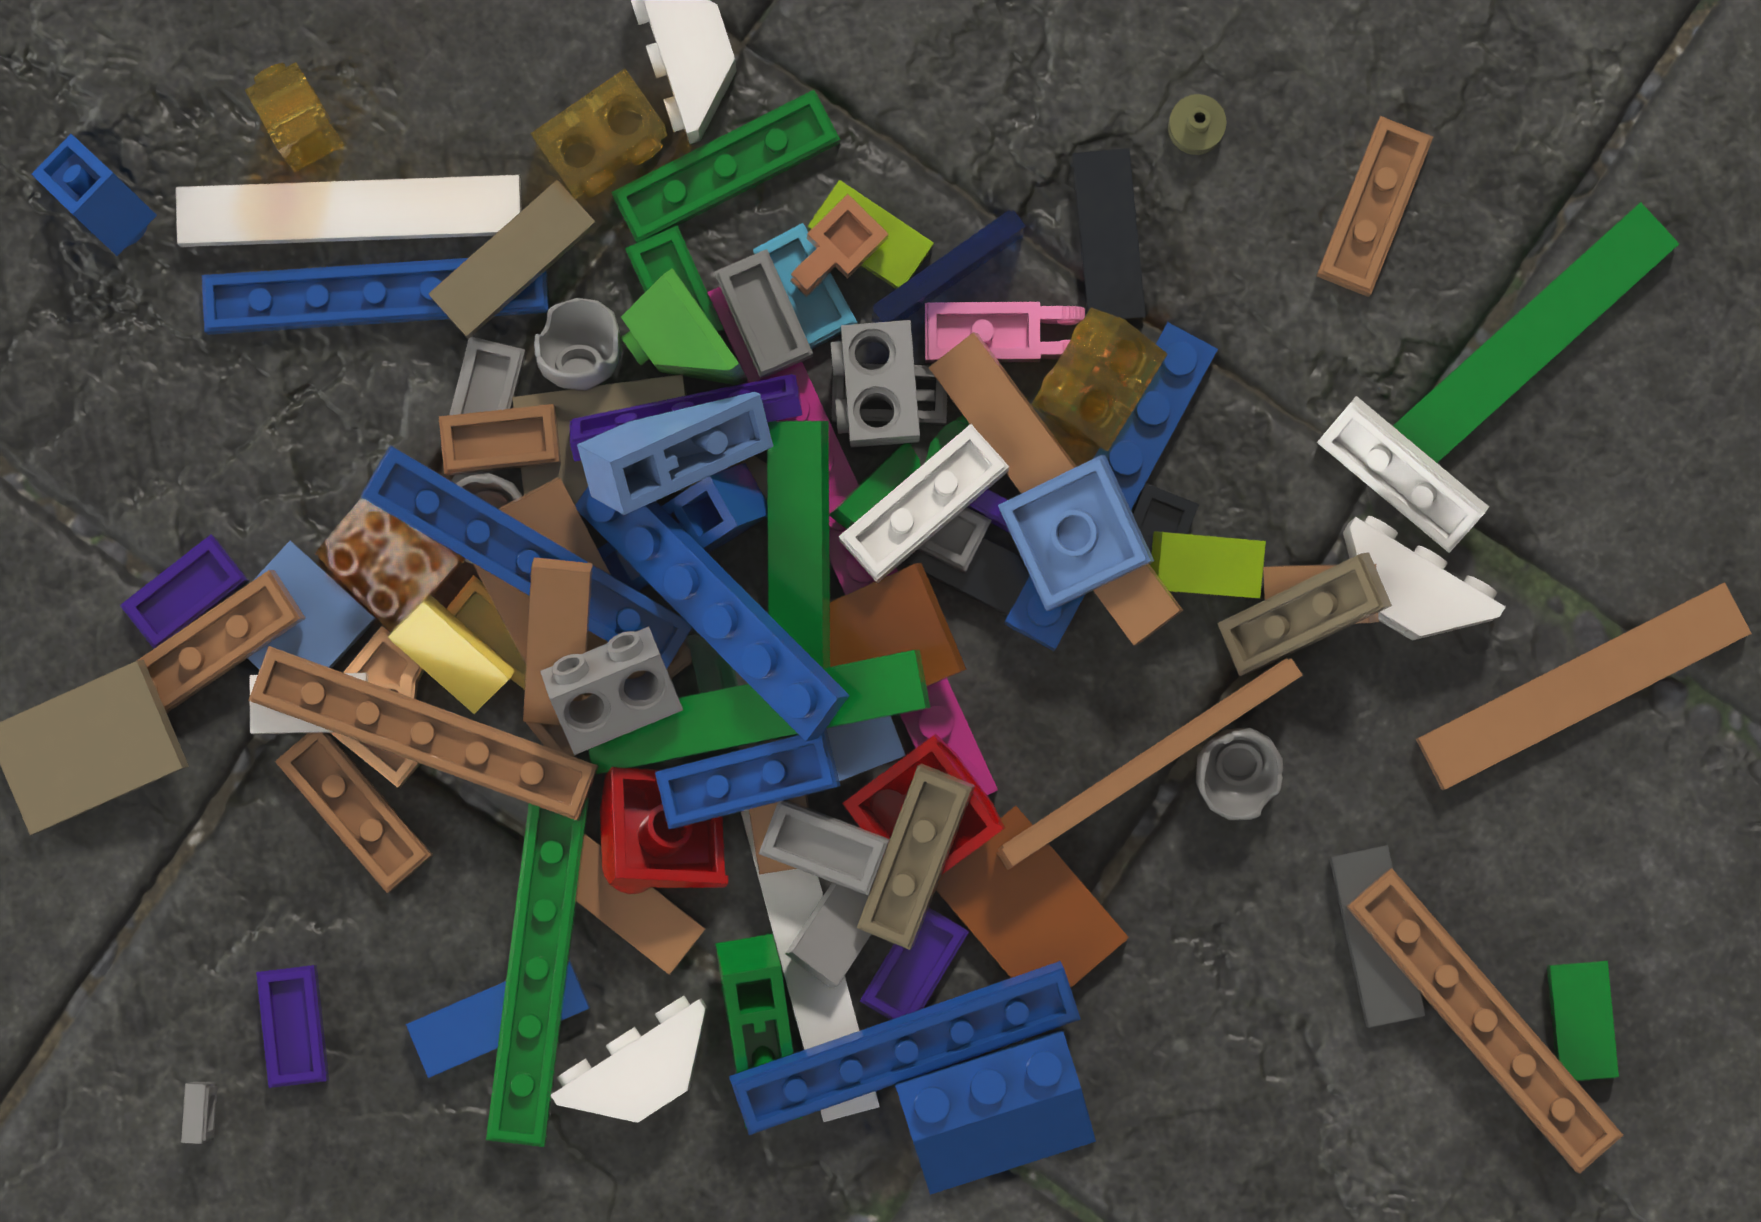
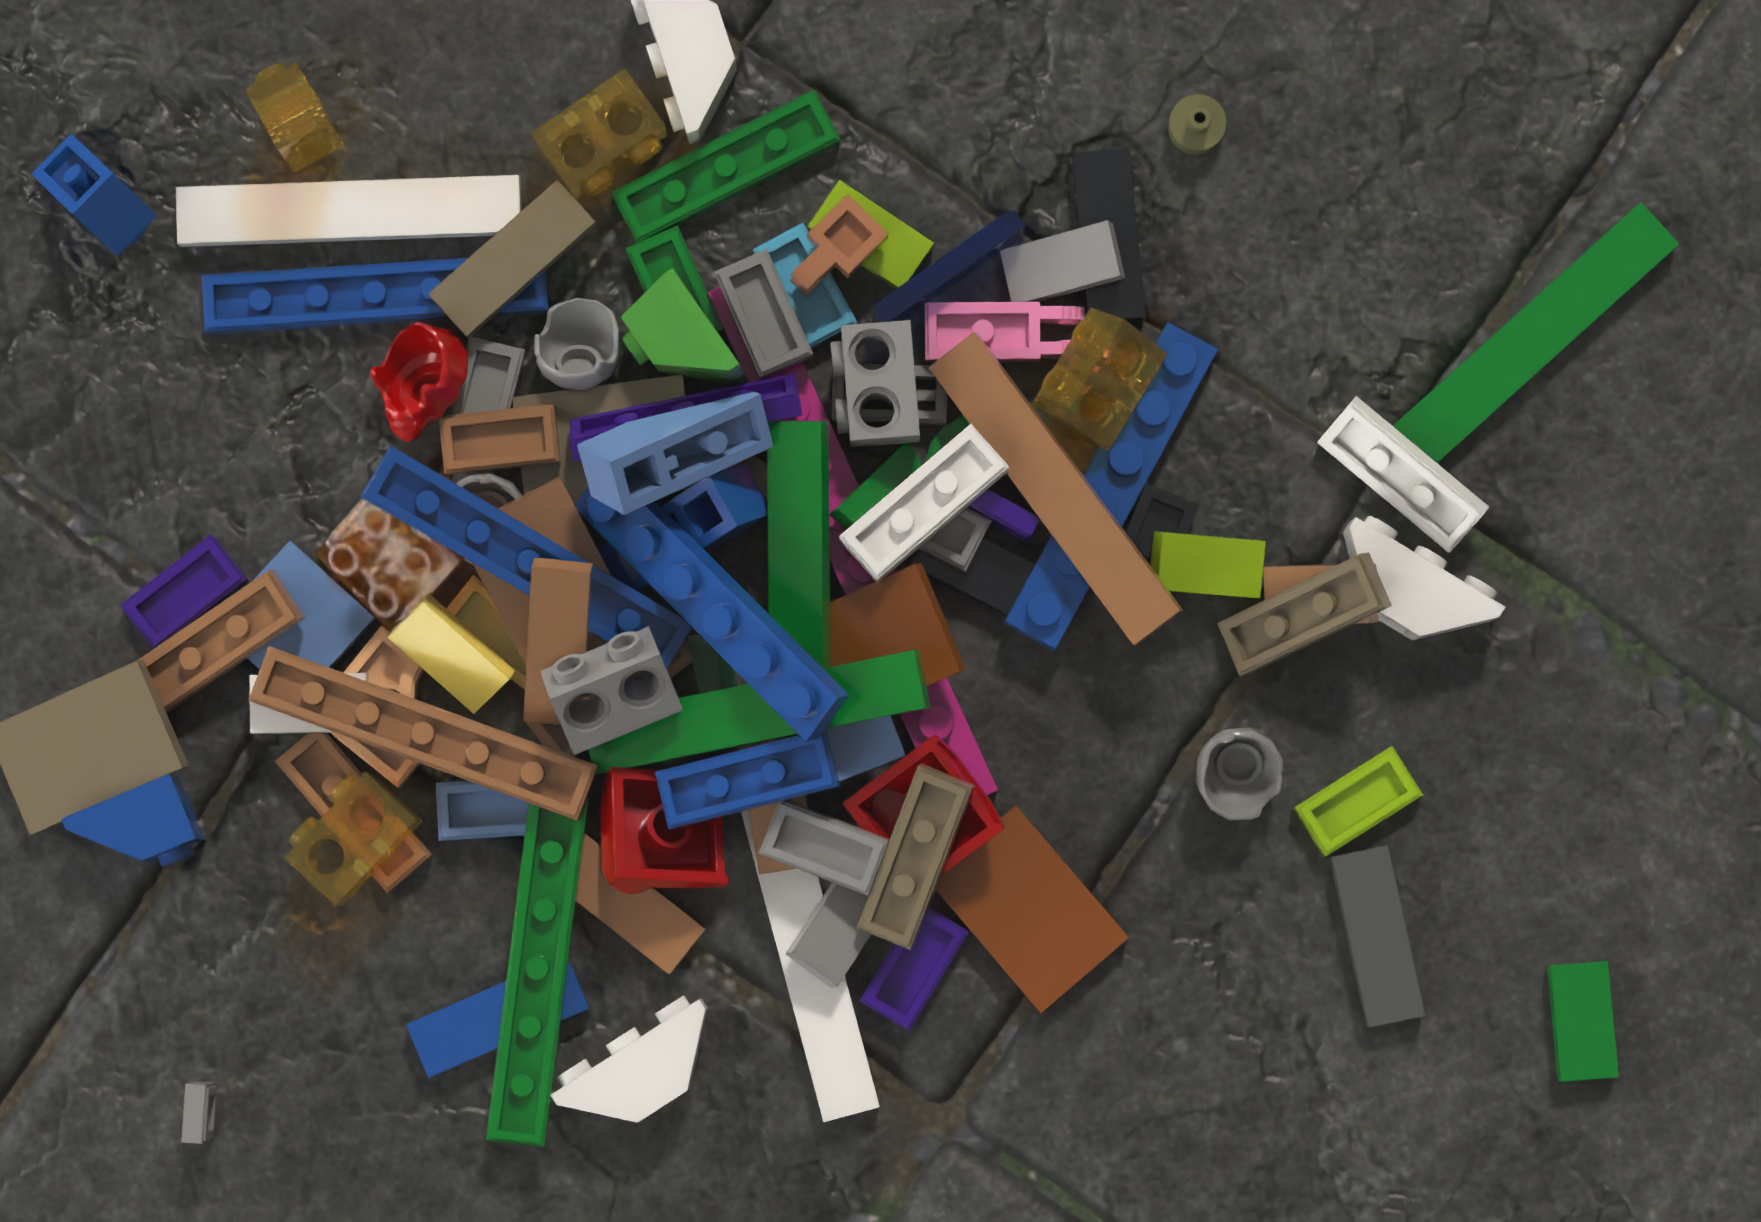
dark purple tile [256,965,329,1088] -> none
green slope [715,934,802,1128] -> none
blue tile [729,961,1081,1135] -> none
blue slope [895,1030,1096,1195] -> none
medium nougat tile [997,658,1302,870] -> none
medium blue tile [998,455,1154,611] -> none
medium nougat tile [1316,116,1433,297] -> none
medium nougat tile [1346,868,1623,1174] -> none
medium nougat tile [1416,582,1752,790] -> none
none -> blue slope [61,774,205,868]
none -> clear yellow brick [284,772,423,906]
none -> red hair [370,322,468,443]
none -> medium blue tile [436,781,529,841]
none -> light grey tile [1000,220,1125,302]
none -> lime tile [1293,746,1423,857]

